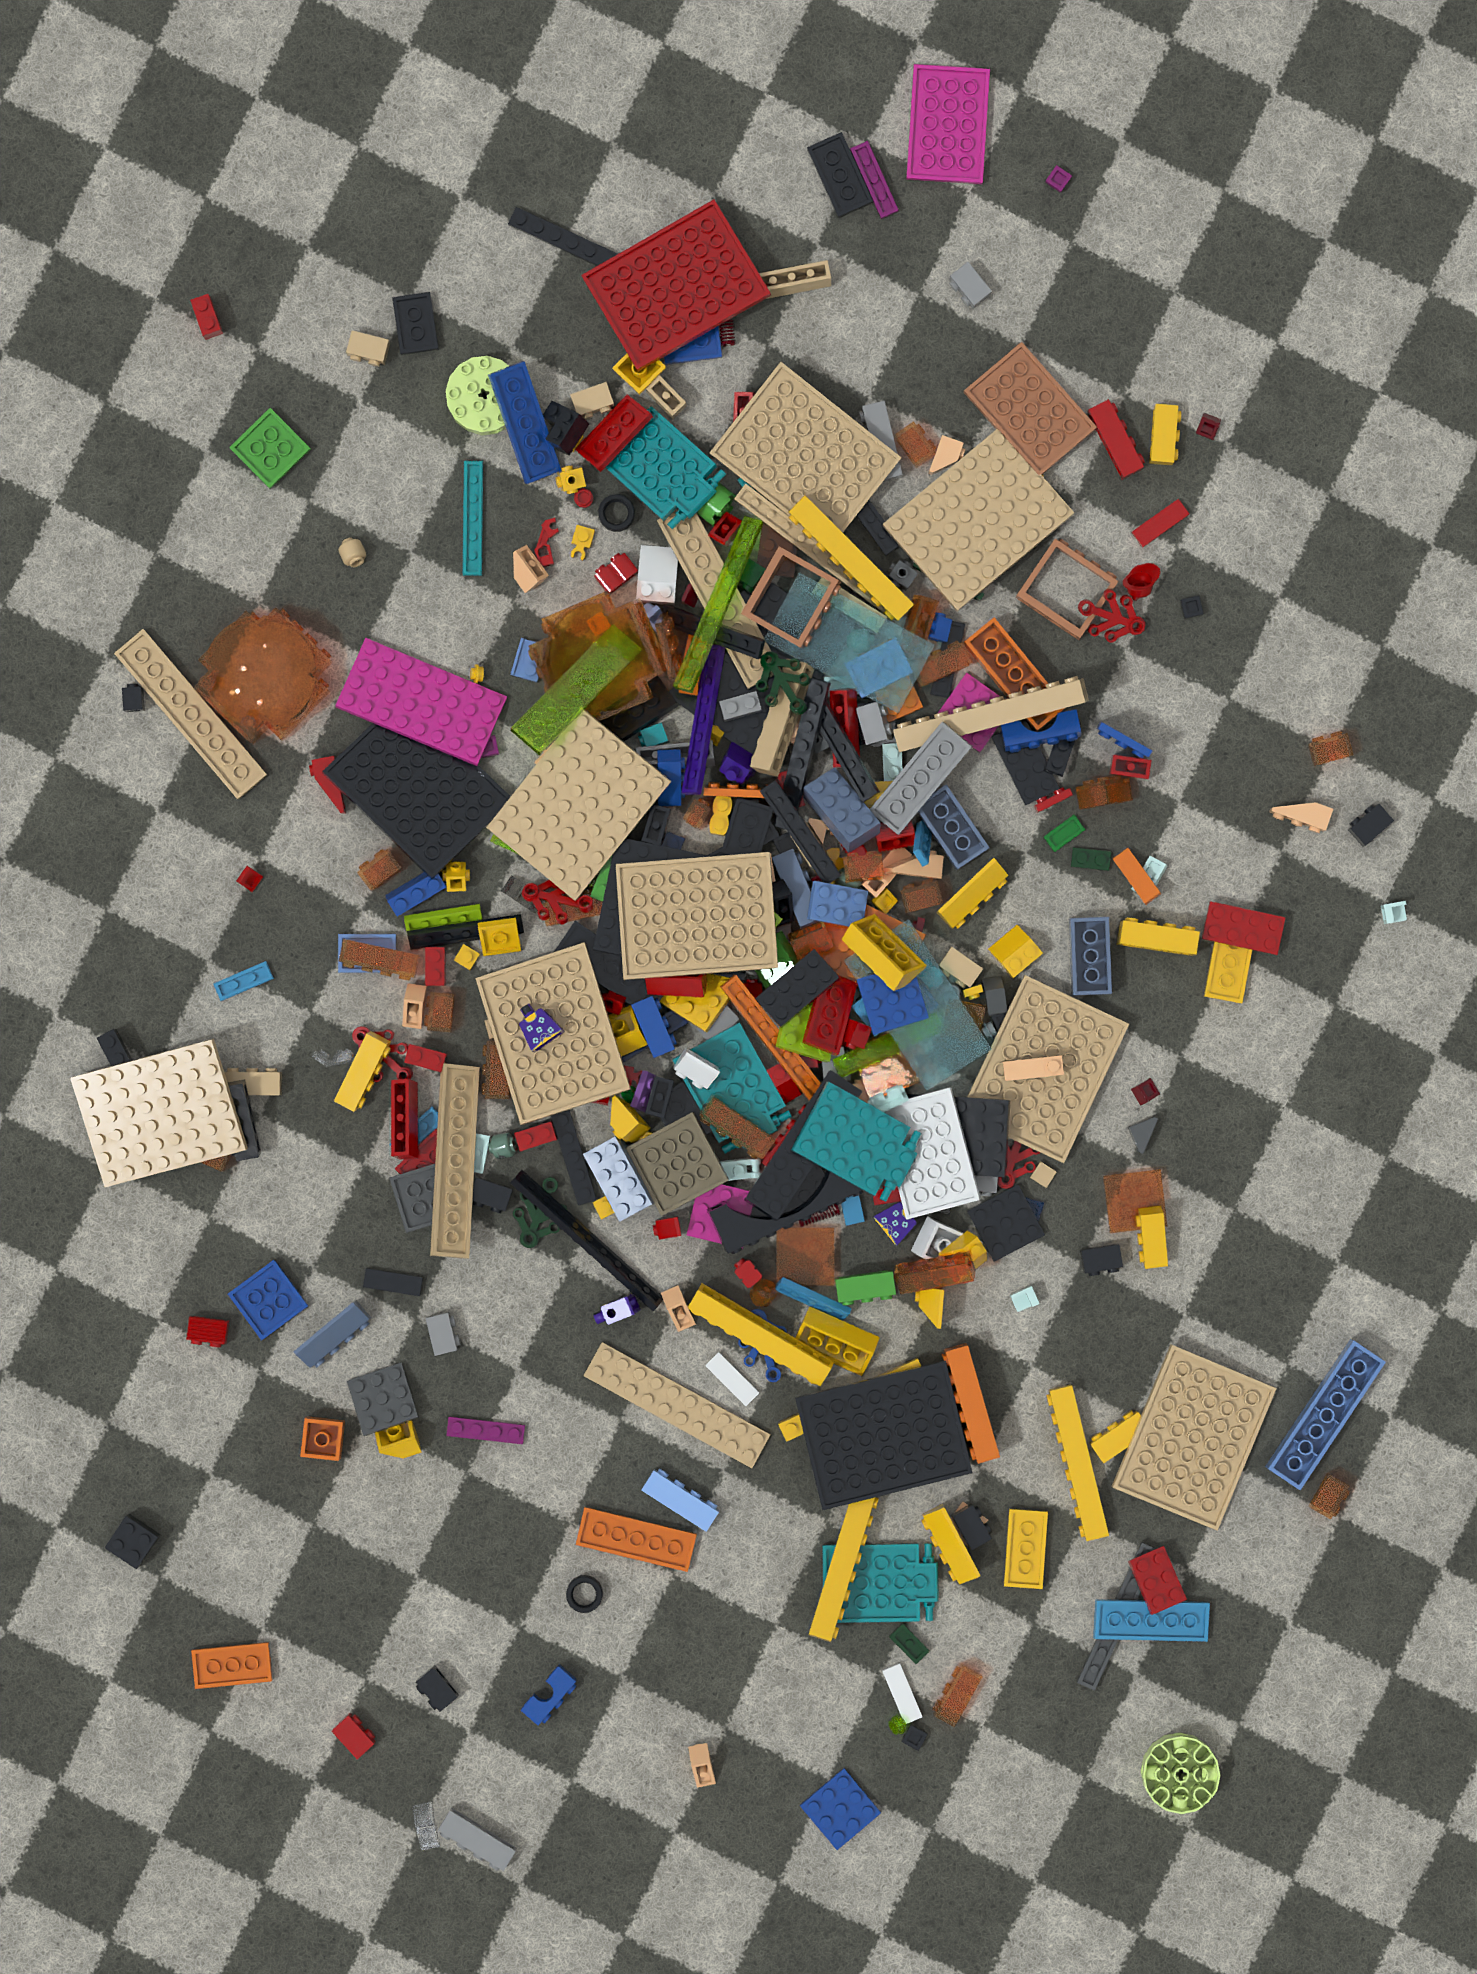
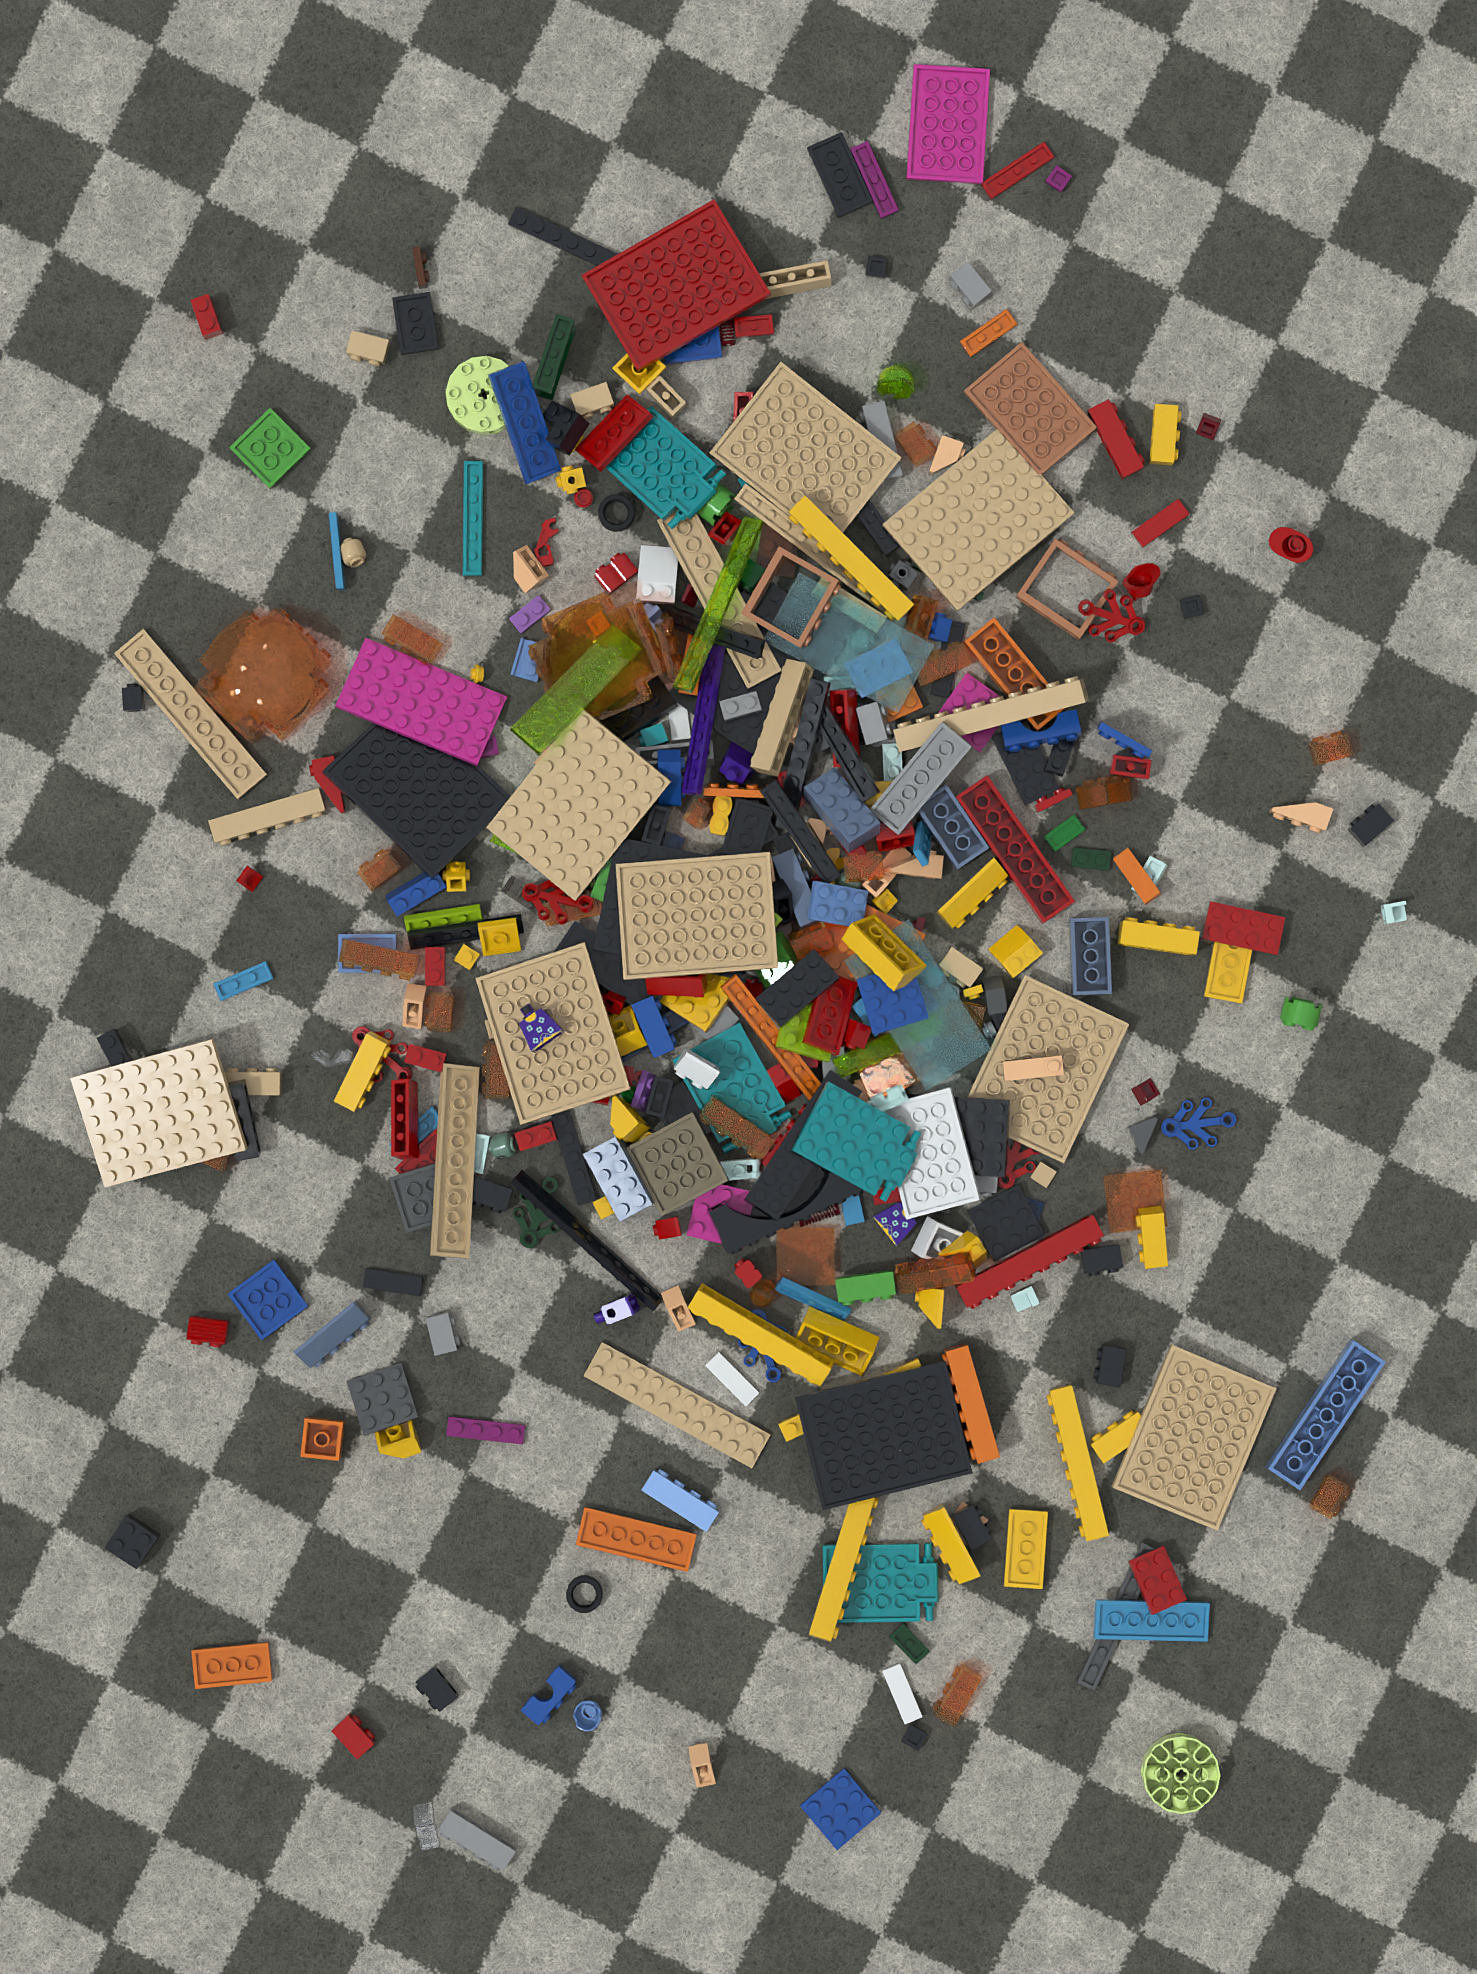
yellow plate [571,525,595,561] -> none
yellow plate [710,725,724,746] -> none
dark green plant [756,651,810,715] -> none
clear neon green plate [889,1715,906,1735] -> none
clear orange brick [900,879,943,914] -> none
none -> tan brick [208,788,327,846]
none -> dark azure tile [329,512,346,591]
none -> clear orange brick [381,614,444,665]
none -> reddish brown plate [412,247,430,289]
none -> medium lavender plate [509,595,551,634]
none -> dark green fence [532,314,577,401]
none -> medium blue hair [573,1700,602,1731]
none -> white tile [665,683,691,741]
none -> red plate [734,314,774,338]
none -> black plate [865,256,887,279]
none -> clear neon green cylinder [876,364,915,399]
none -> red brick [954,1214,1104,1309]
none -> red brick [955,775,1075,924]
none -> orange tile [960,309,1018,358]
none -> red tile [980,142,1055,200]
none -> black brick [1093,1344,1126,1387]
none -> blue plant [1161,1097,1236,1150]
none -> red piece [1268,527,1313,563]
none -> bright green brick [1280,996,1322,1031]

